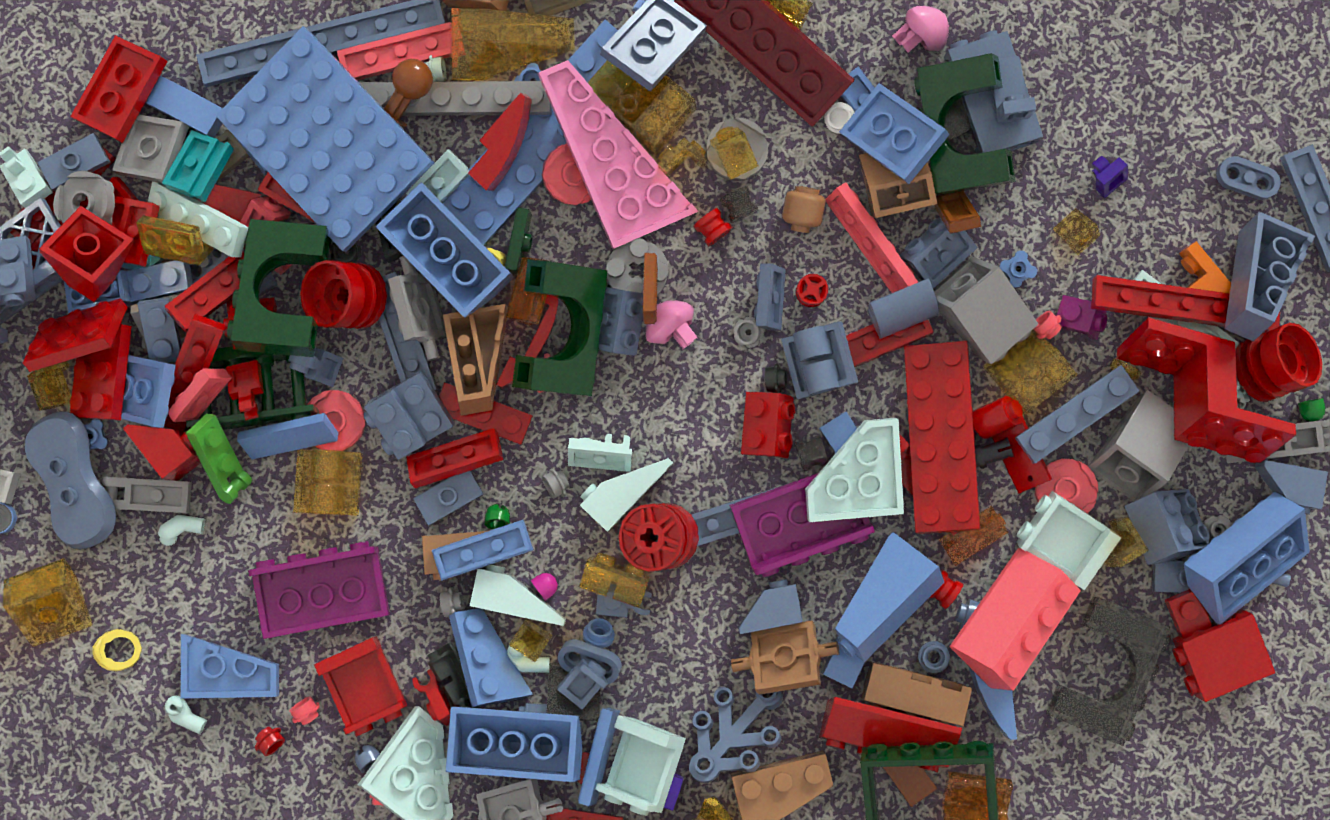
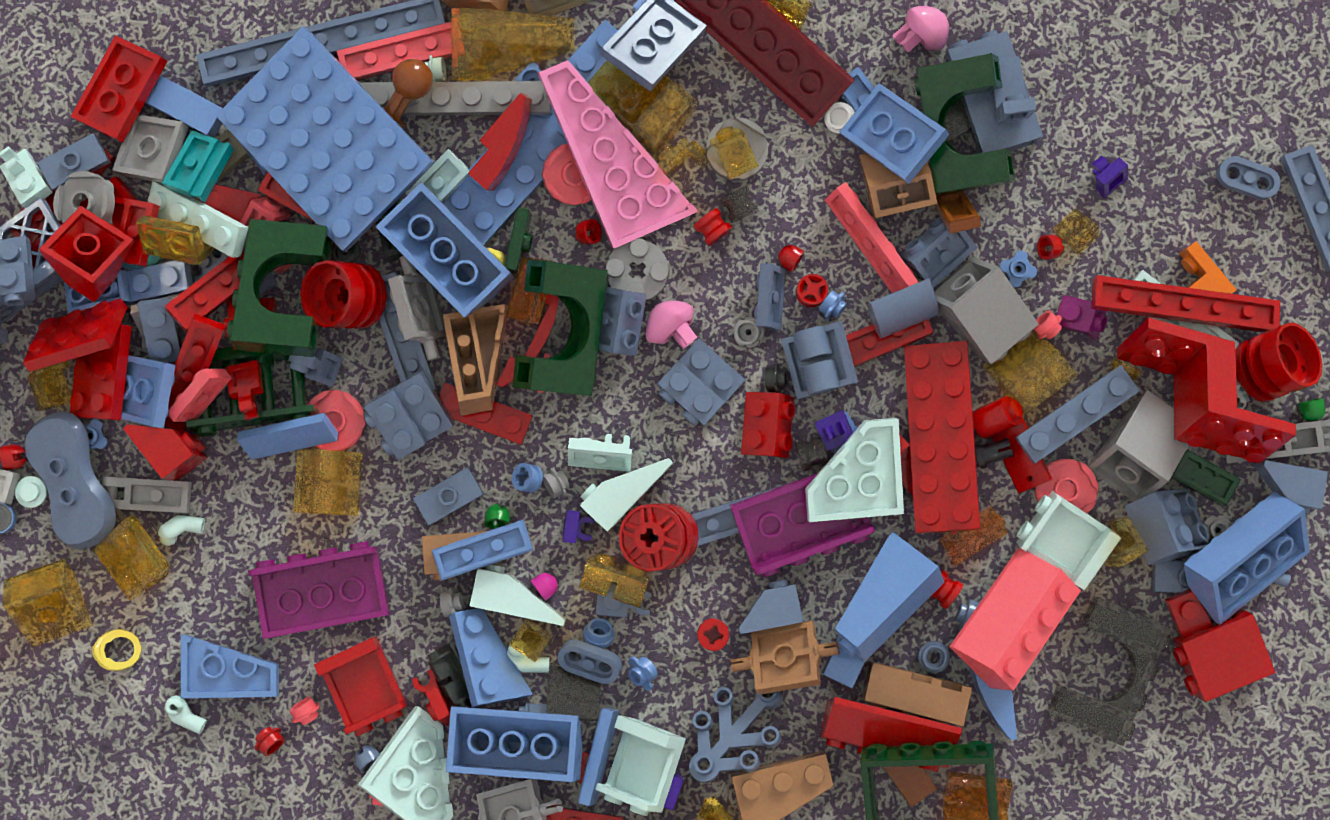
bright green plate [186,413,252,504] -> none
red plate [406,428,504,489] -> none
sand blue bracket [557,658,608,710] -> none
dark orange tile [643,253,658,324] -> none
medium nougat head [782,186,826,233] -> none
sand blue wedge [1225,212,1315,341] -> none
none -> red hinge [0,444,27,470]
none -> light aqua plate [15,476,48,508]
none -> clear yellow plate [94,515,171,601]
none -> medium blue bush [512,463,543,493]
none -> dark purple tile [562,510,594,543]
none -> red hinge [575,219,602,245]
none -> medium blue plate [627,657,657,691]
none -> sand blue plate [657,339,745,427]
none -> red wheel [697,618,729,651]
none -> red hinge [778,245,805,272]
none -> dark purple tile [814,410,853,452]
none -> medium blue plate [819,290,847,322]
none -> red hinge [1037,234,1065,260]
none -> dark green plate [1171,450,1241,507]

